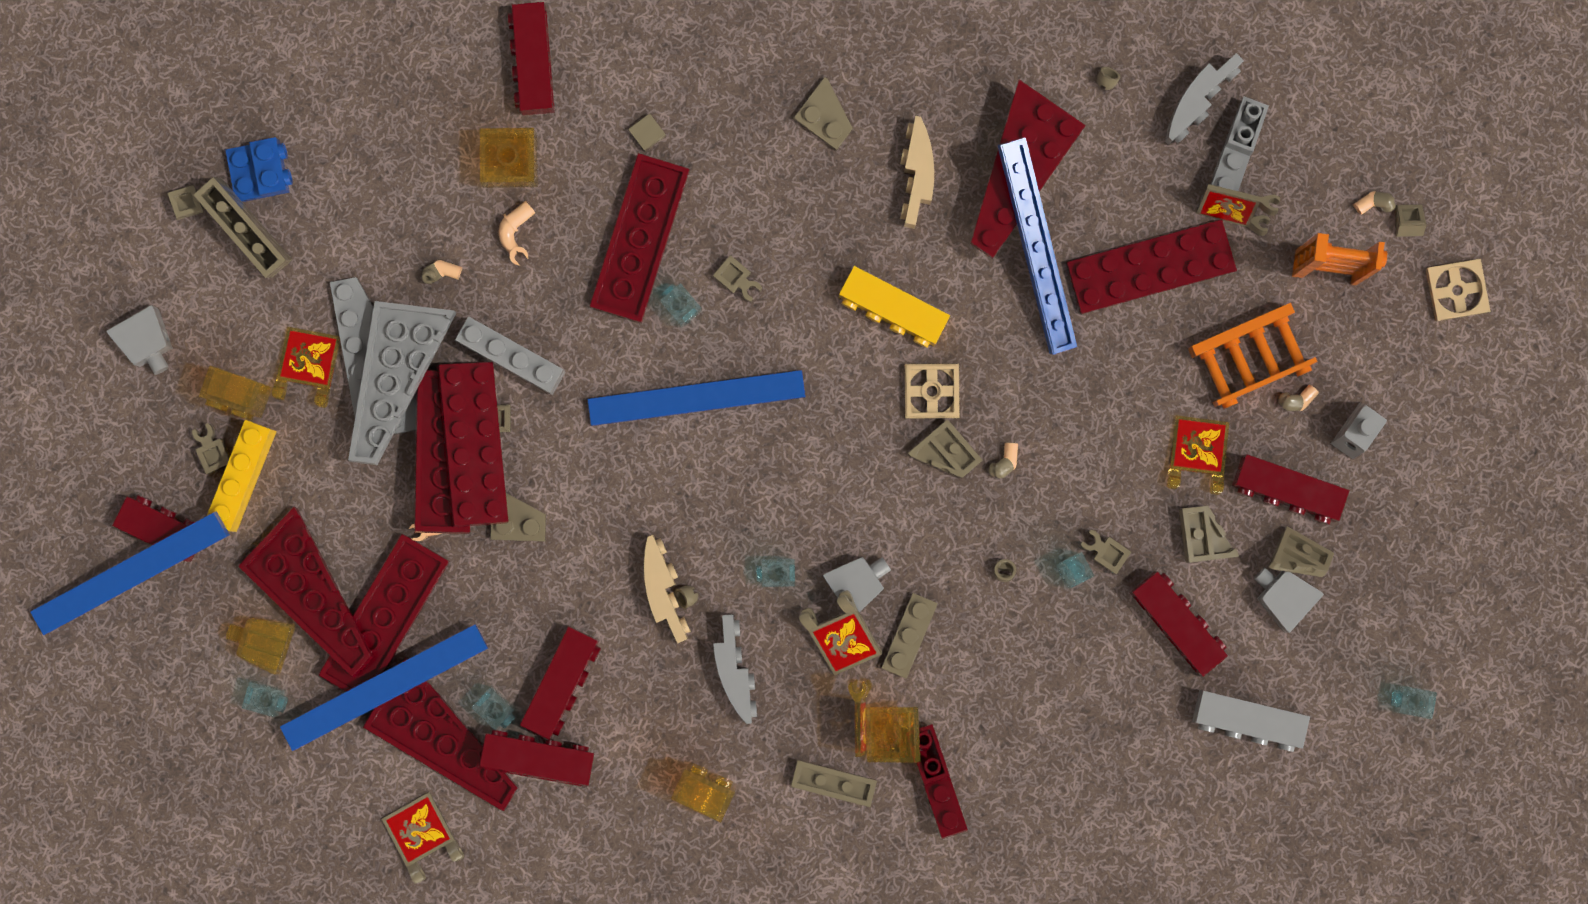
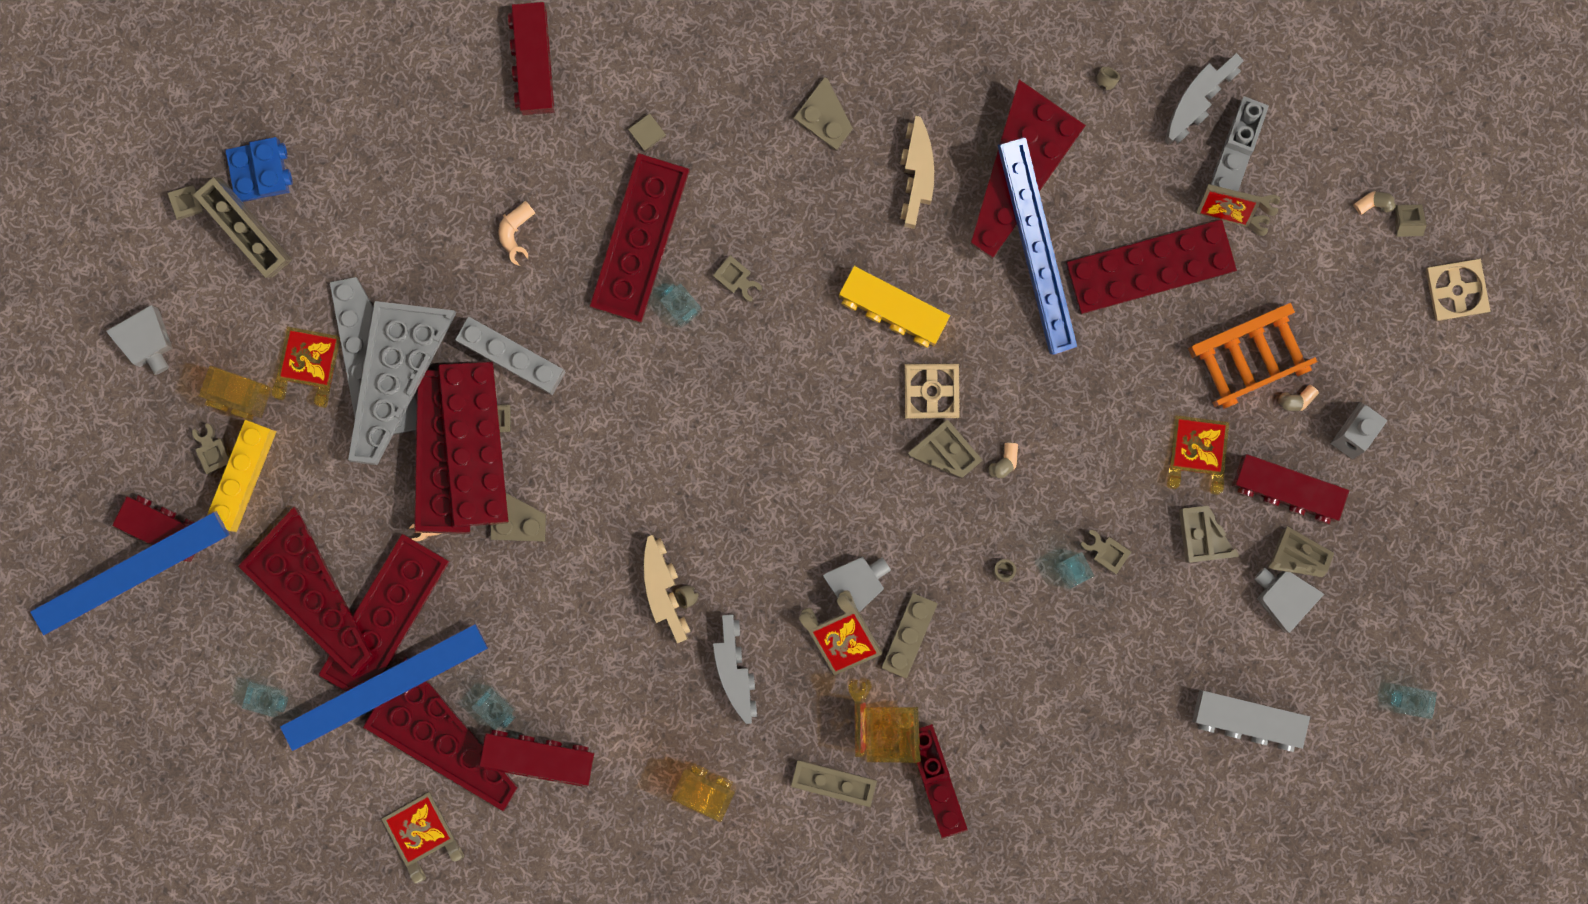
clear yellow torso [226,618,296,675] -> none
arm [421,260,462,284] -> none
clear yellow brick [480,128,538,188] -> none
dark red brick [520,626,601,740] -> none
blue tile [588,370,805,426] -> none
clear light blue brick [757,559,795,587] -> none
dark red brick [1129,572,1228,677] -> none
orange fence [1292,233,1387,286] -> none

